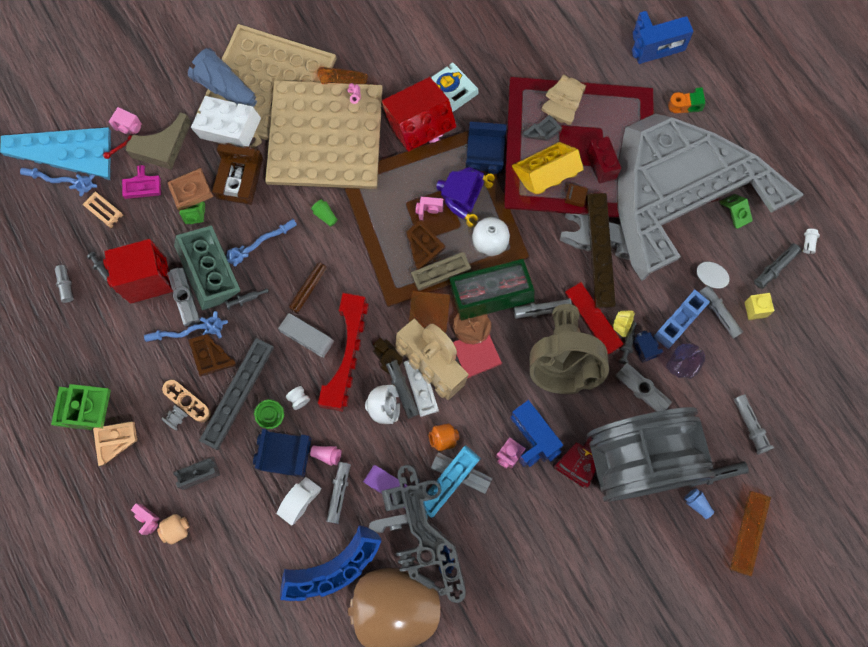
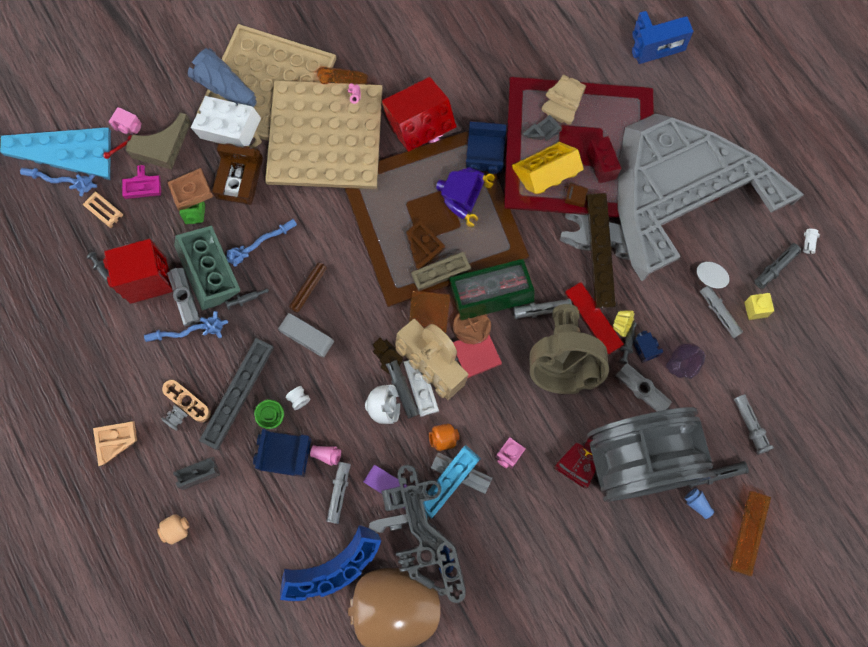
bright green bracket [51,384,111,430] -> none
light grey axle [55,265,74,303] -> none
bright pink bracket [131,503,160,535] -> none
reddish brown wing [188,334,236,377] -> none
white brick [276,477,322,525] -> none
bright green cone [311,199,338,227] -> none
red arch [318,293,369,412] -> none
bright pink bracket [416,196,444,220] -> none
light aqua container [431,62,479,112] -> none
white cylinder [472,217,510,256] -> none
blue brick [510,400,563,468] -> none
medium blue arch [654,290,710,349] -> none
leg [668,87,706,113] -> none
bright green bracket [719,194,753,229] -> none

